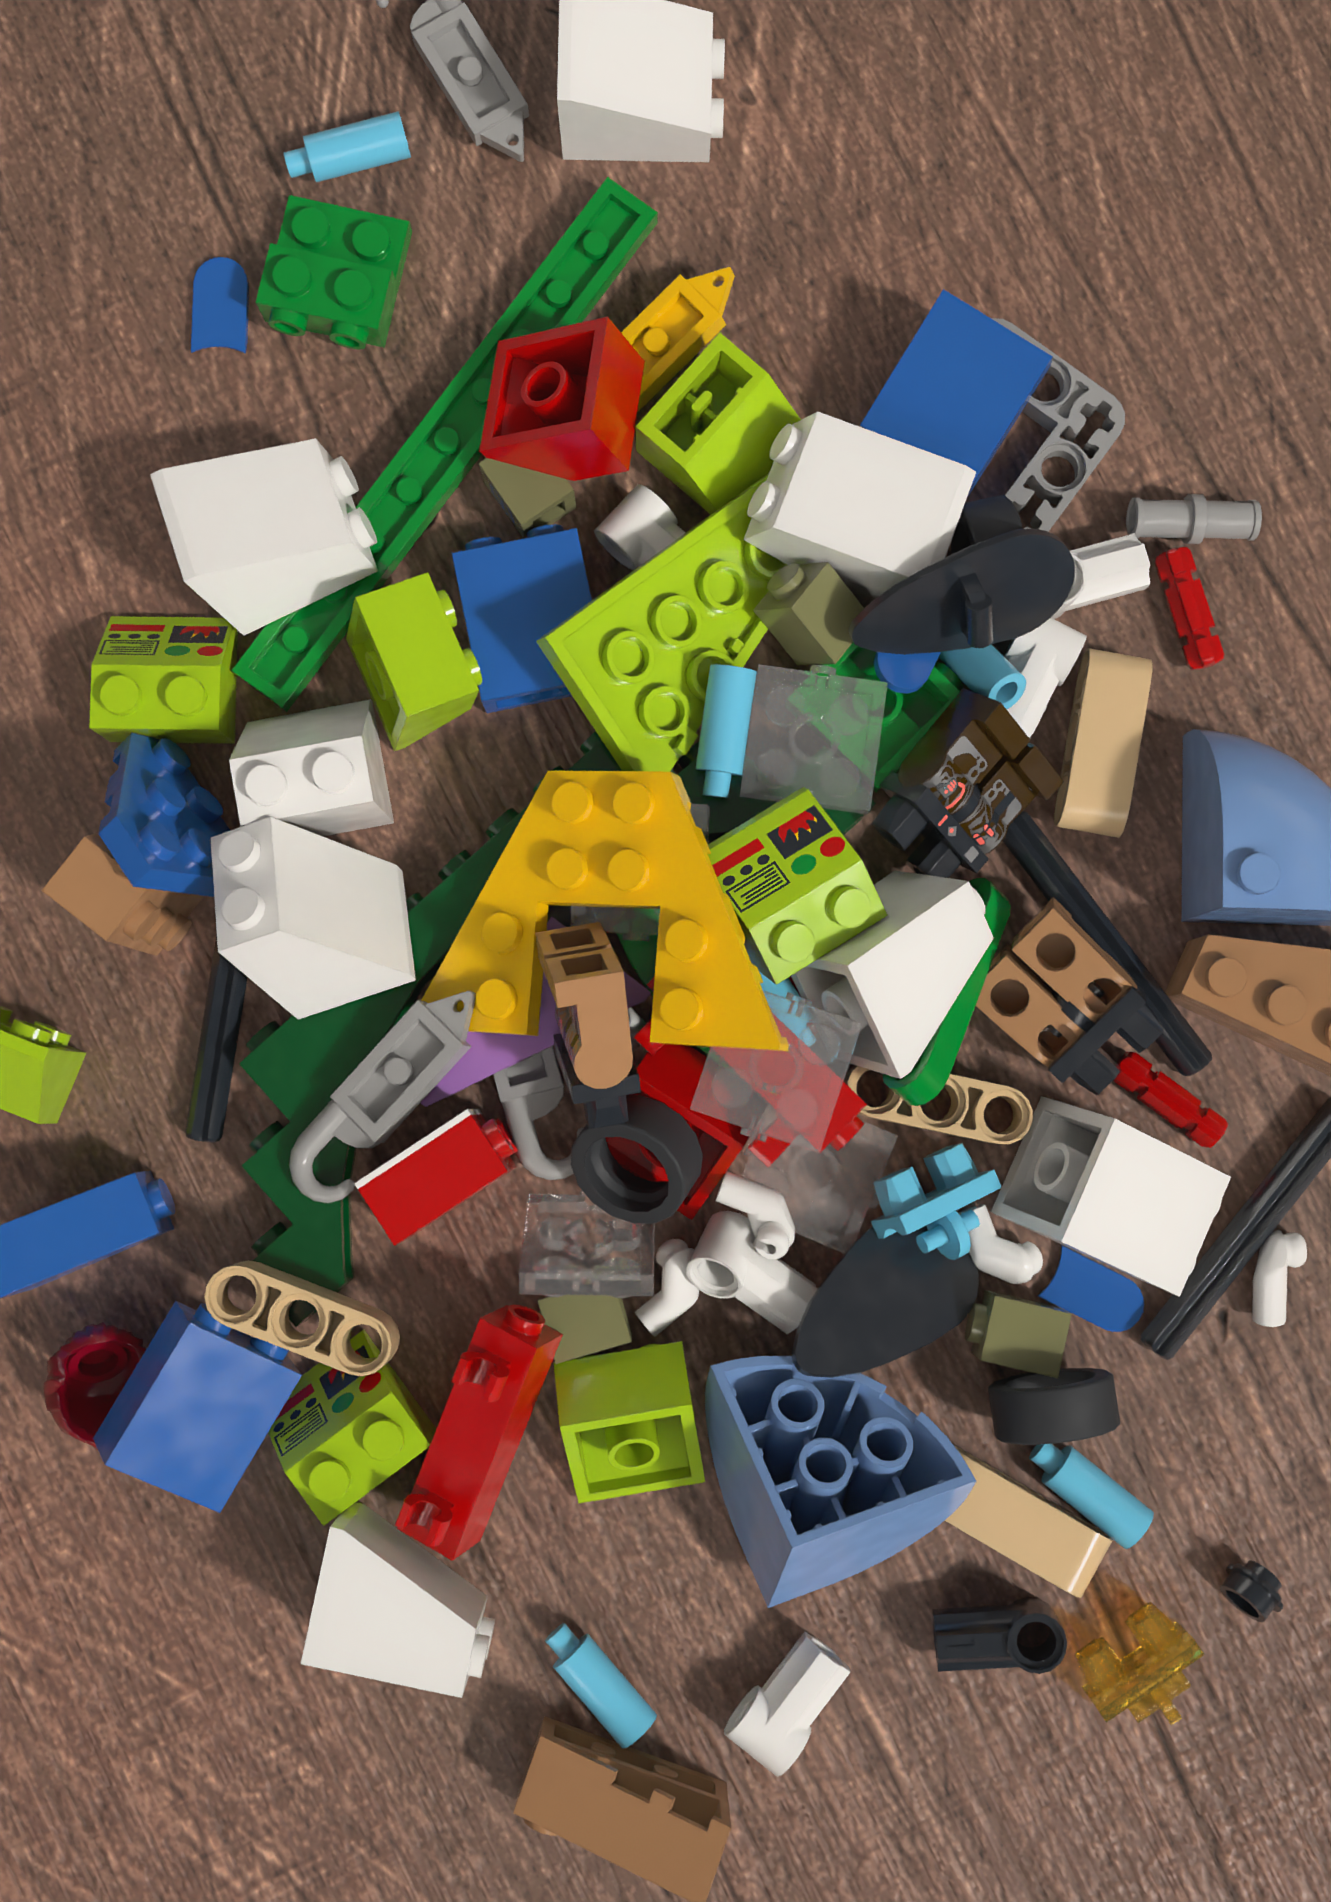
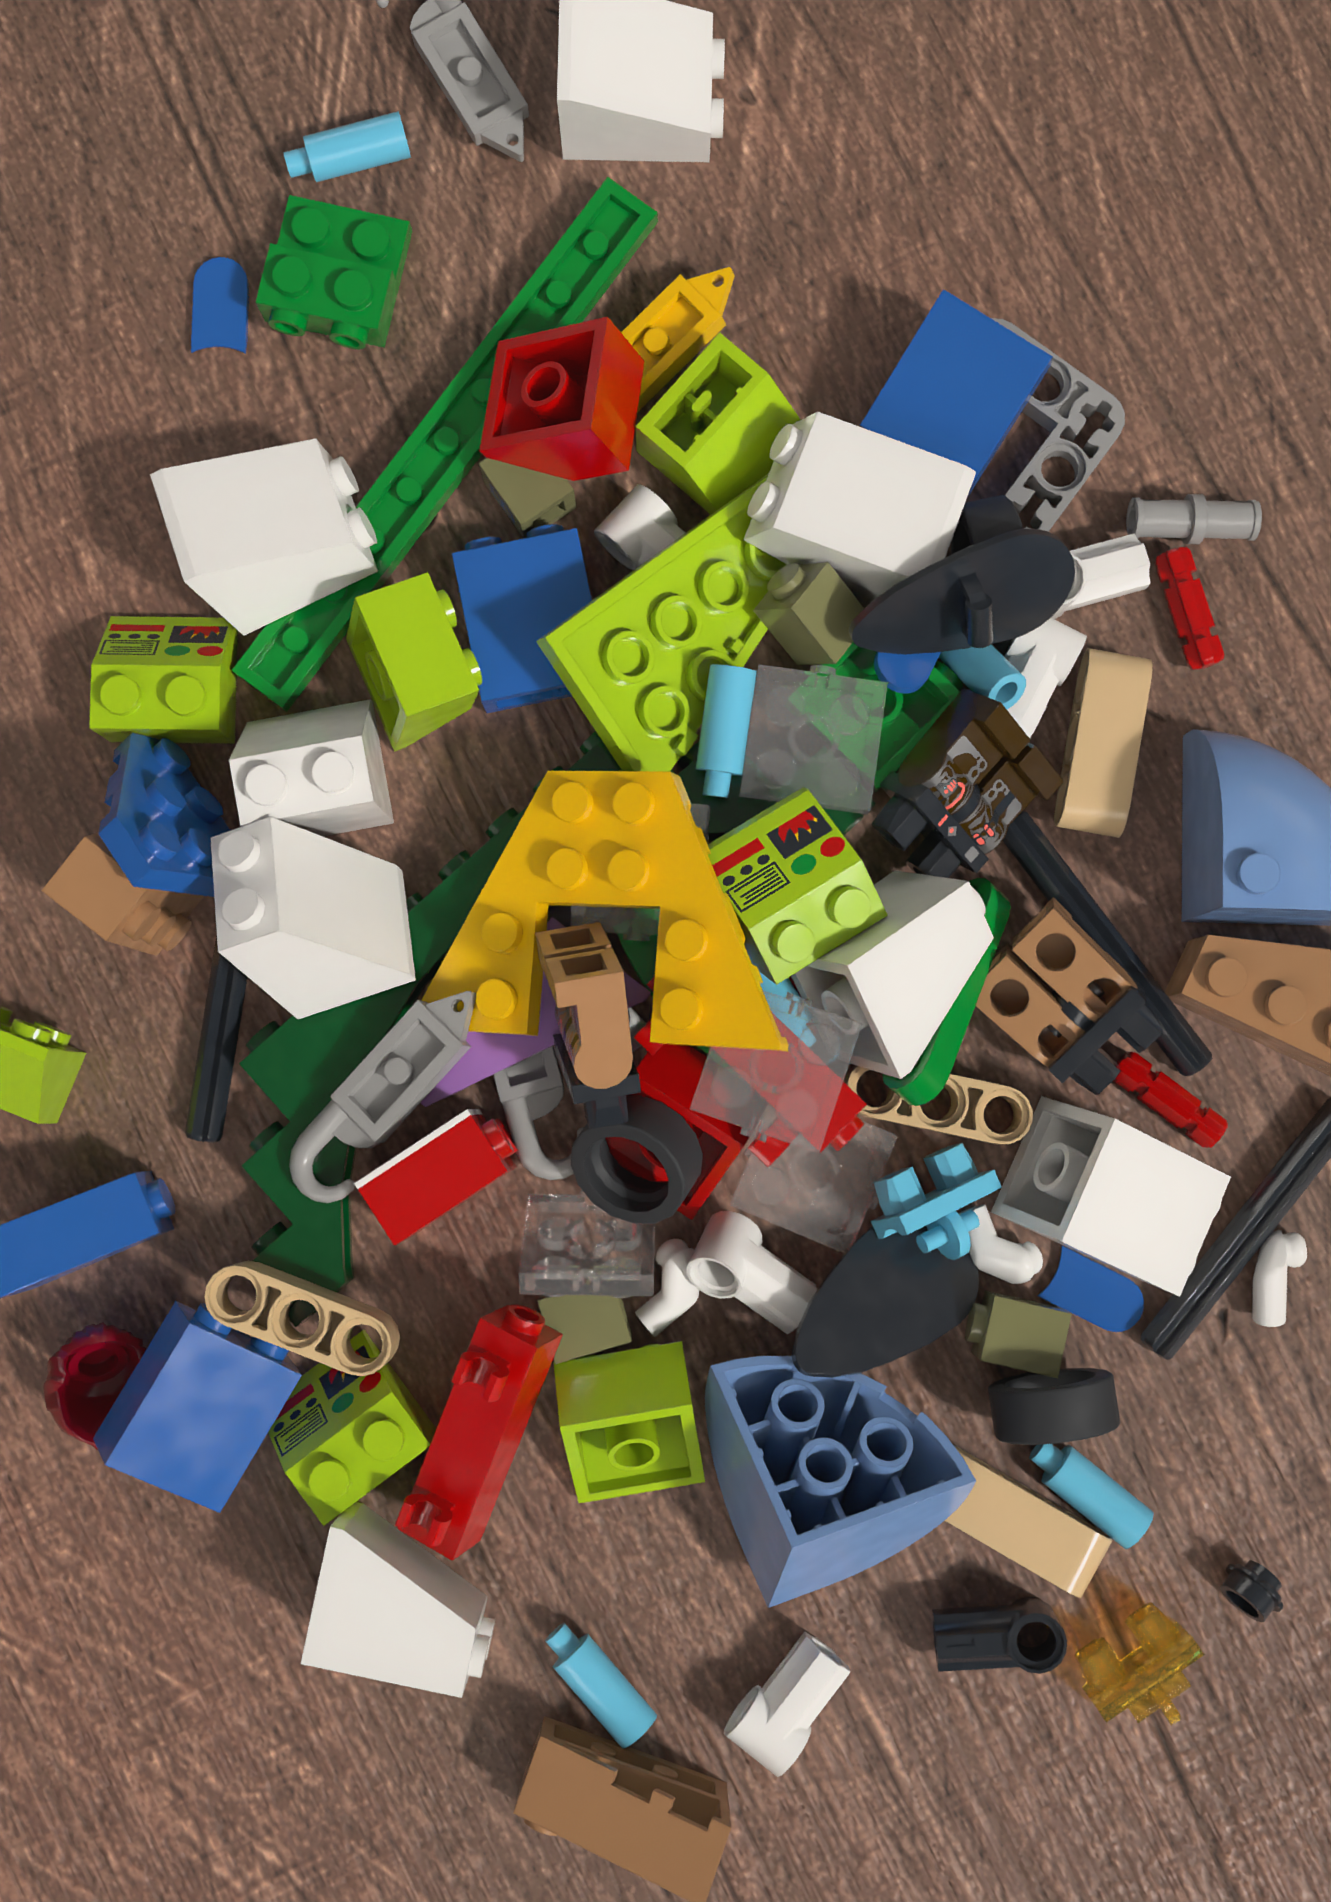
white arm [715,1171,795,1259] -> none

